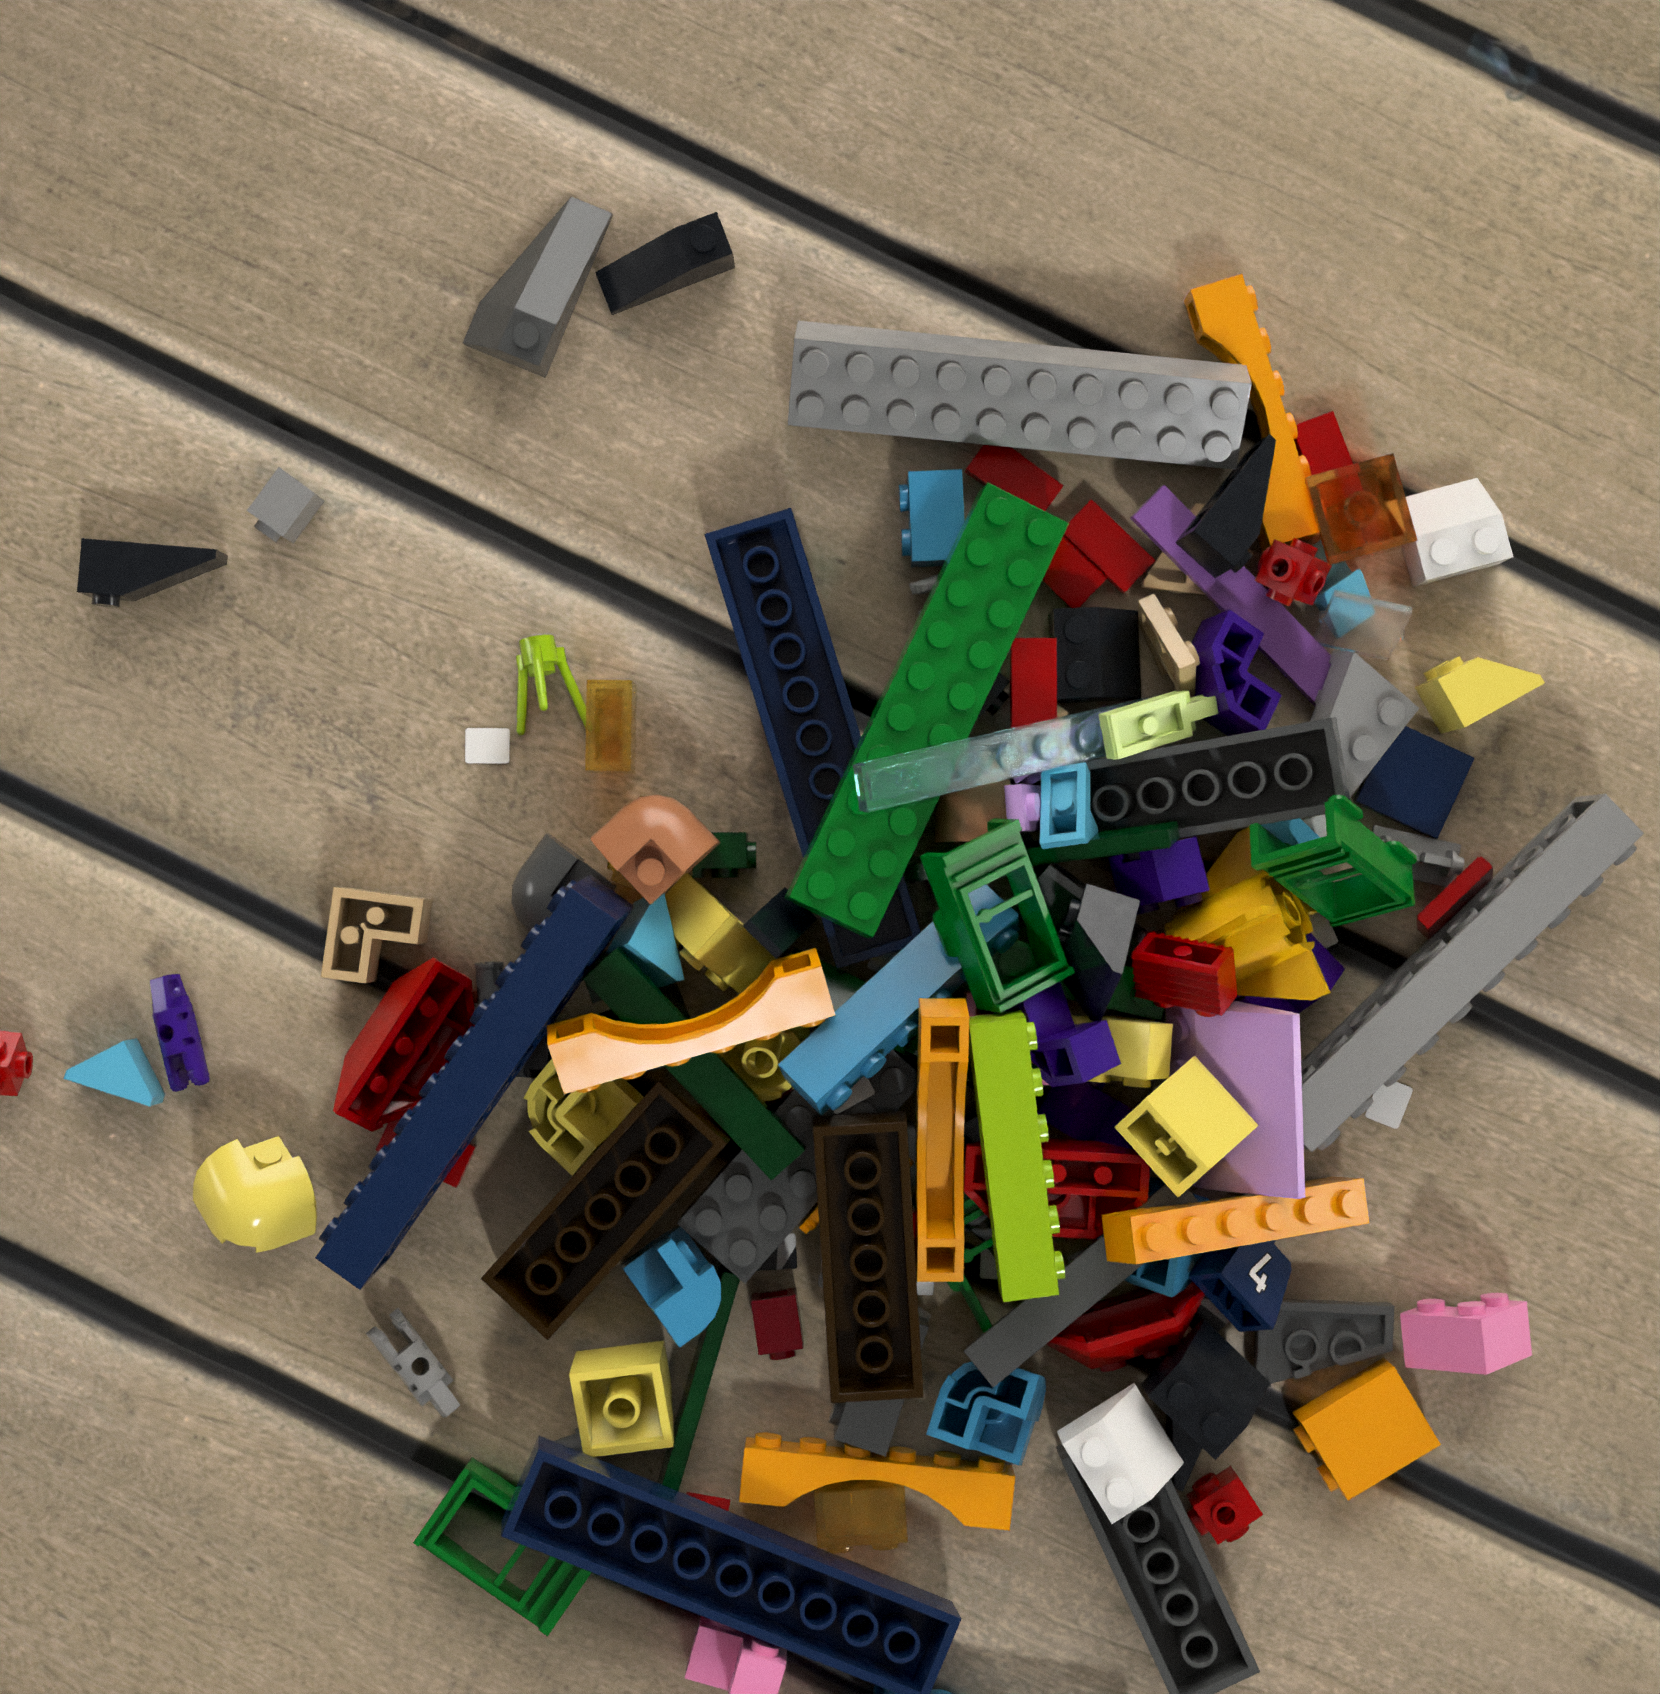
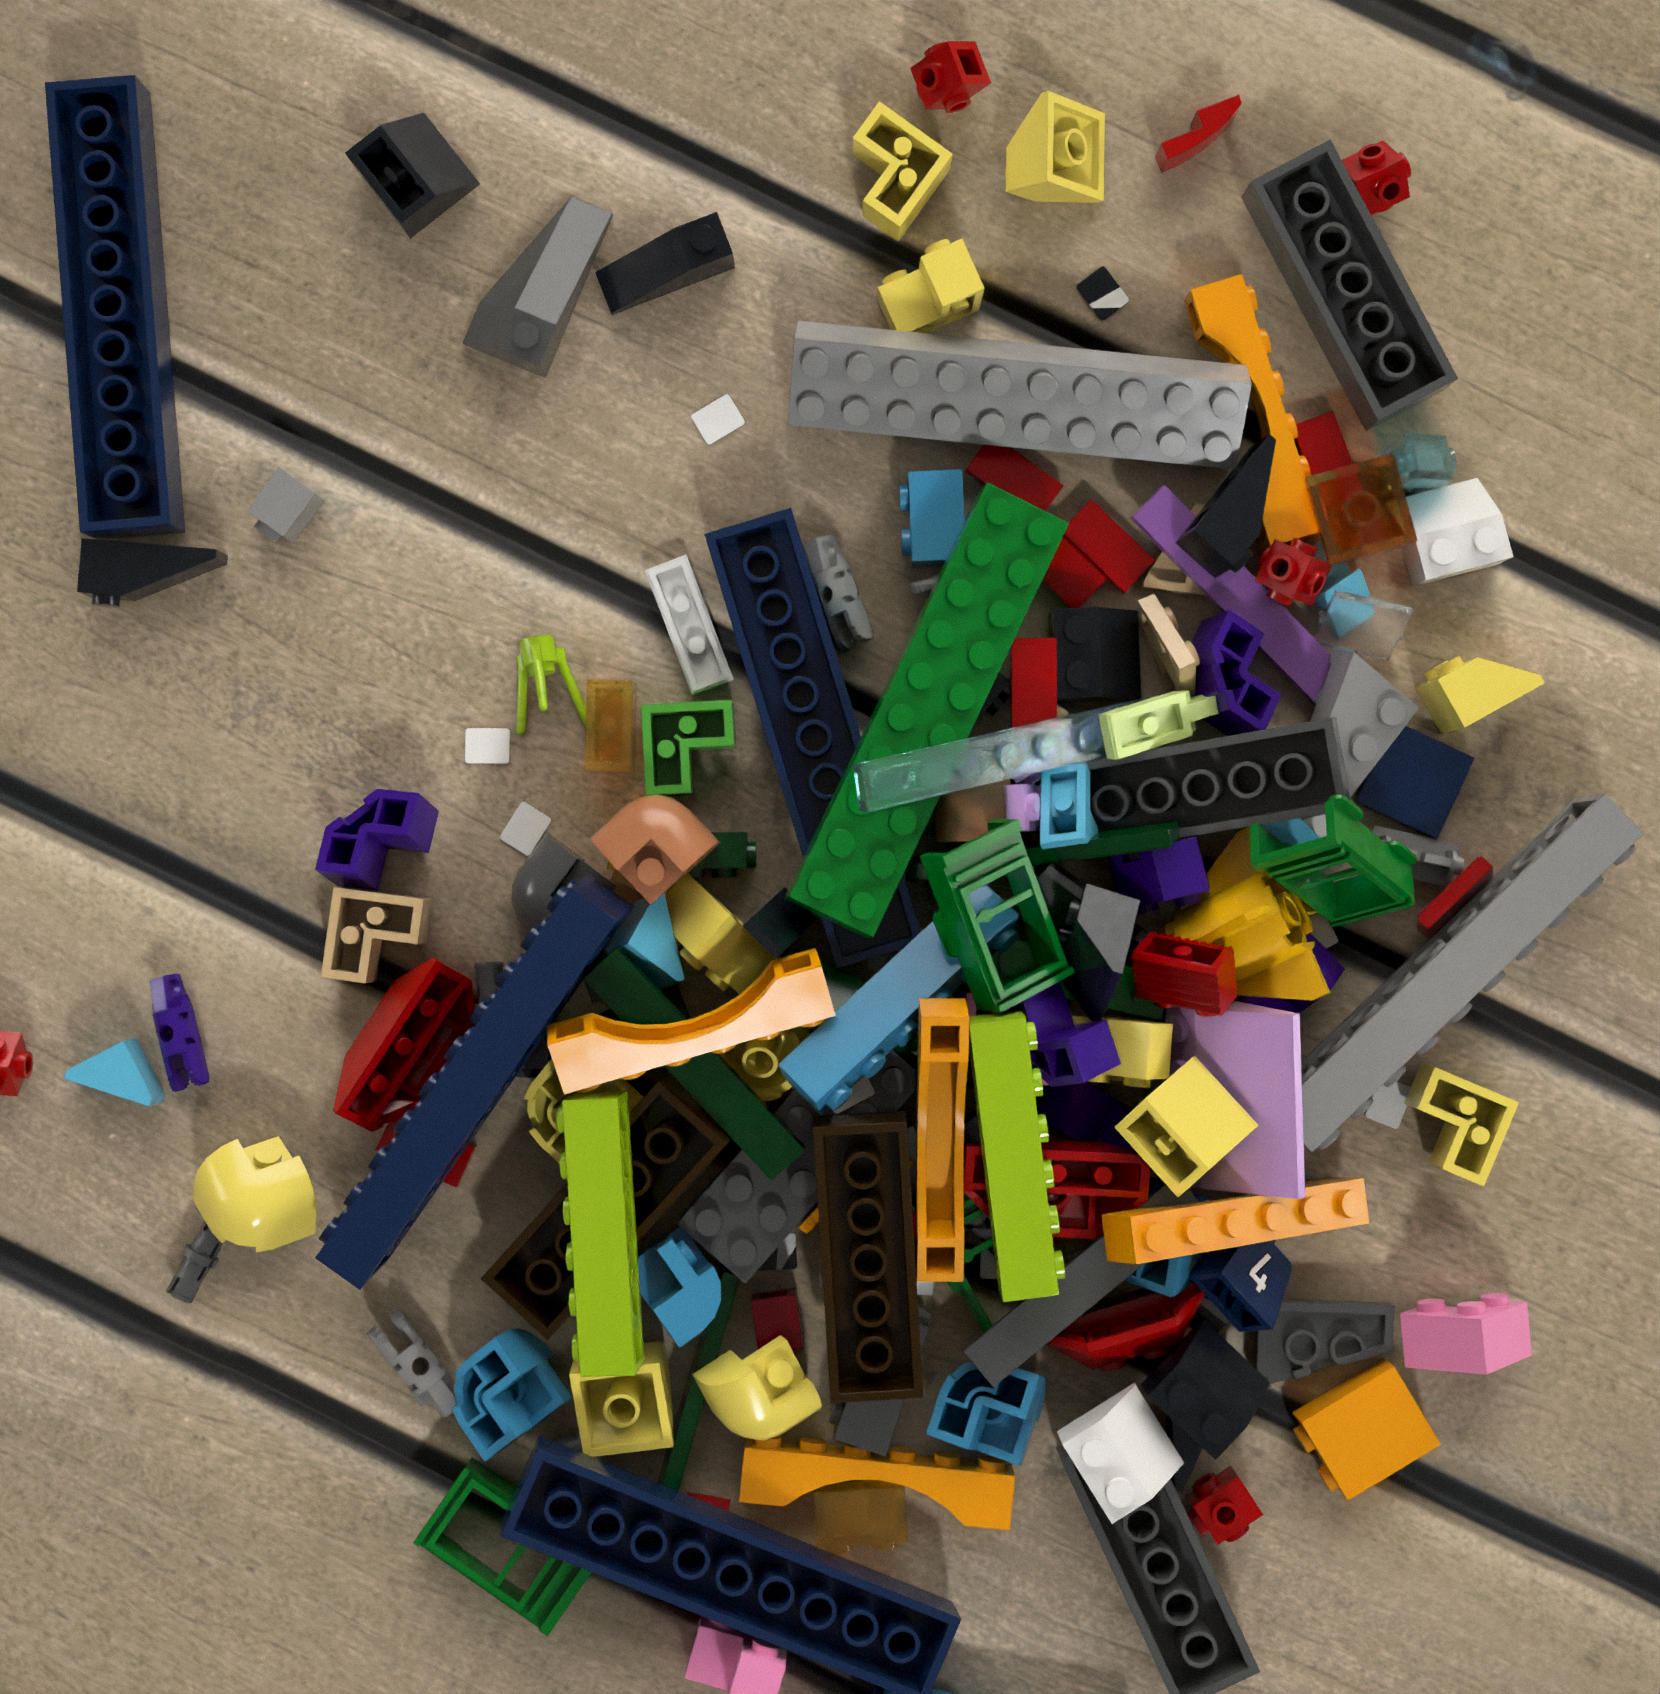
none -> dark blue brick [45,75,185,540]
none -> dark grey pin [166,1220,223,1303]
none -> dark purple brick [315,789,439,891]
none -> black slope [345,113,480,239]
none -> dark azure brick [452,1328,572,1462]
none -> white sticker [500,802,551,856]
none -> lime brick [557,1090,645,1377]
none -> bright green brick [641,700,736,797]
none -> white tile [645,555,734,696]
none -> white sticker [691,394,745,445]
none -> light yellow brick [692,1335,822,1441]
none -> light grey hinge [805,535,874,652]
none -> light yellow brick [852,101,953,242]
none -> light yellow brick [877,239,985,333]
none -> red brick [910,41,991,113]
none -> light yellow slope [1005,91,1105,203]
none -> black sticker [1077,266,1129,320]
none -> red slope [1155,95,1242,173]
none -> dark grey brick [1241,139,1458,431]
none -> red brick [1342,141,1411,215]
none -> clear light blue slope [1382,433,1457,495]
none -> light yellow brick [1404,1063,1519,1186]

